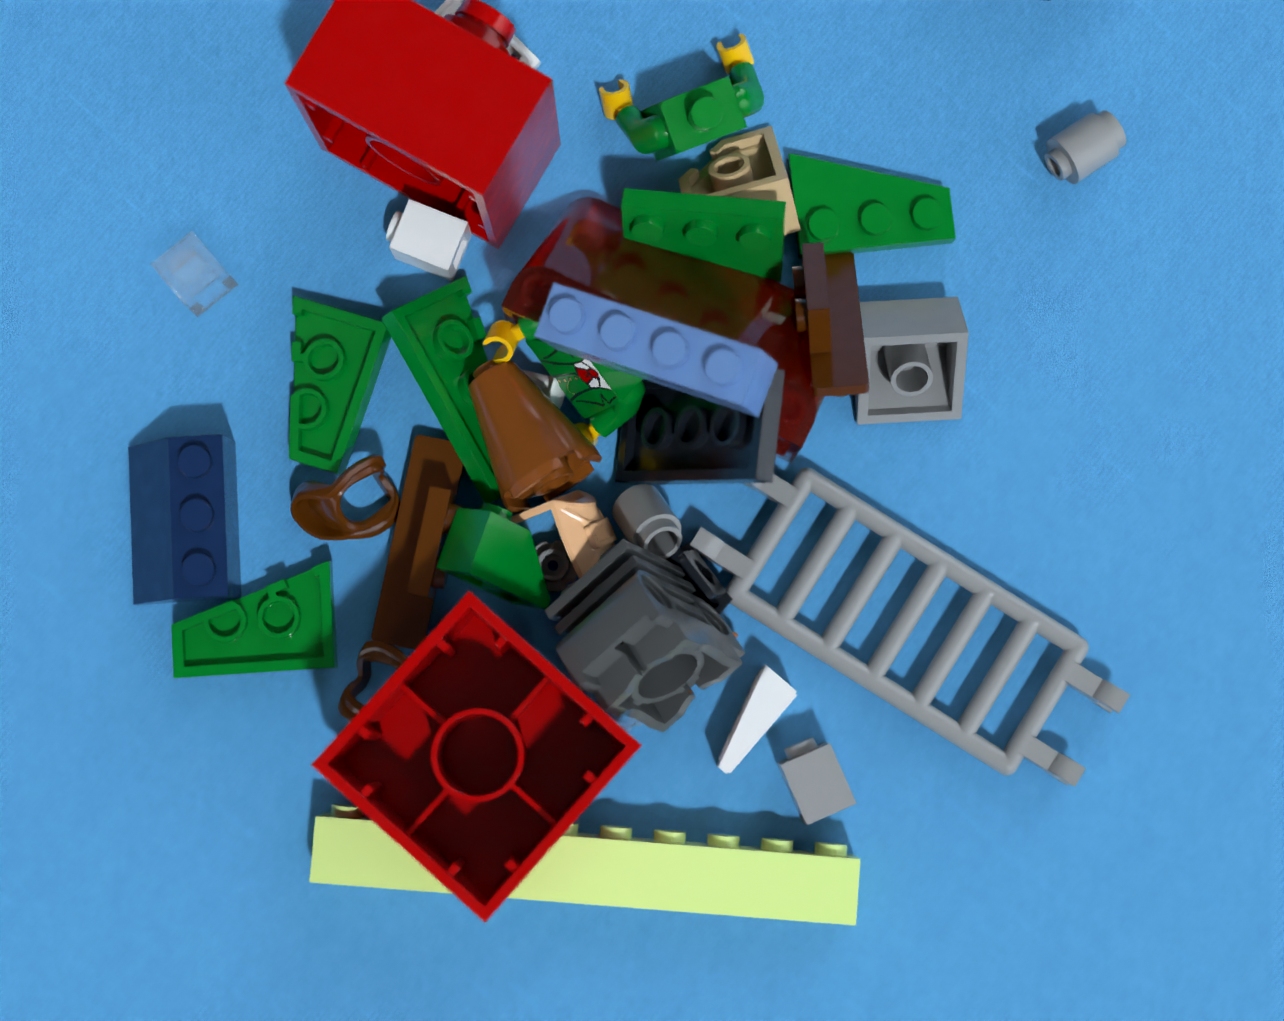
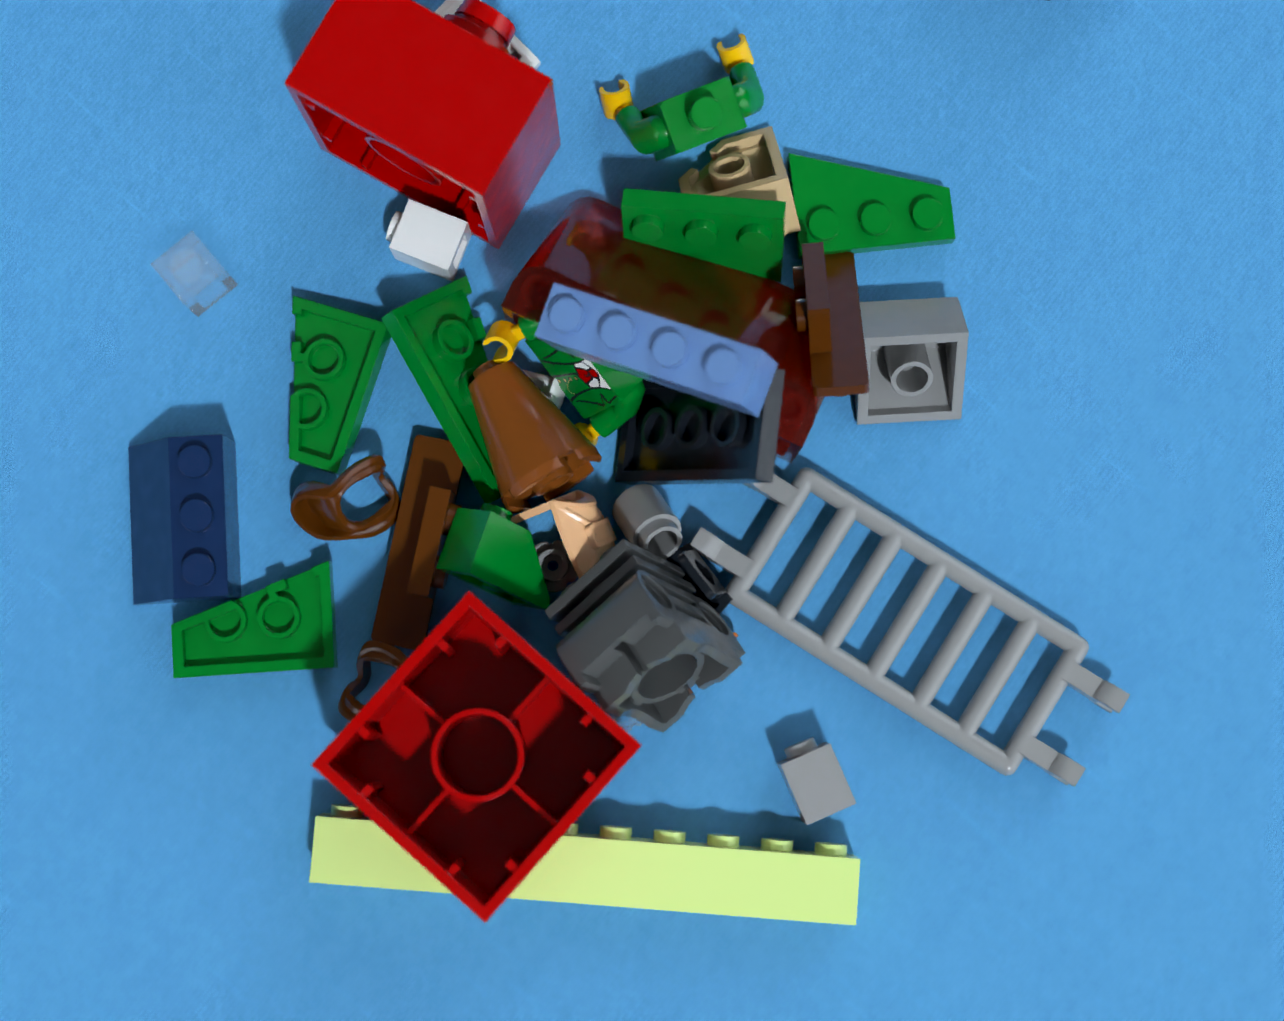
white slope [716,665,797,774] -> none
light grey brick [1044,110,1126,184] -> none

